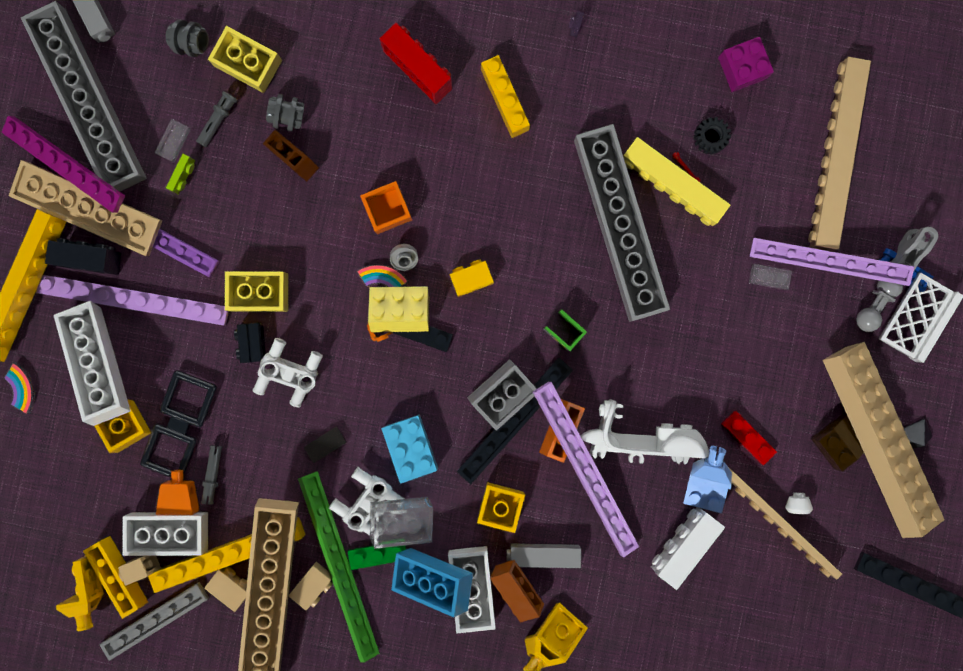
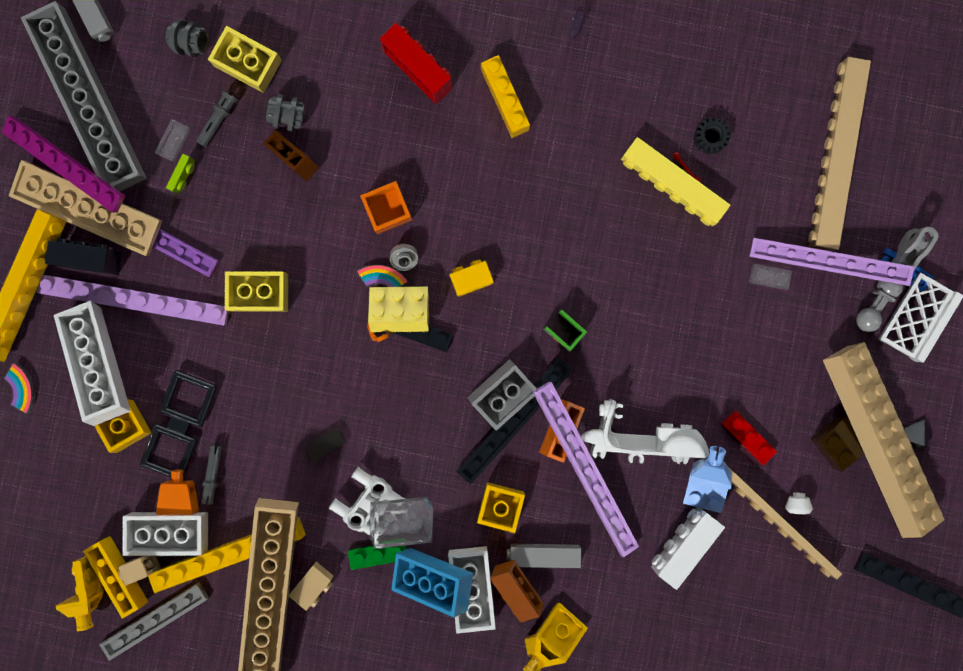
tan brick [204,567,247,612] -> none
black brick [234,323,266,363] -> none
white piece [253,338,323,408] -> none
bright green plate [298,471,380,662] -> none
medium azure brick [381,414,438,484] -> none
light grey brick [574,124,670,322] -> none
magenta brick [718,36,774,92] -> none

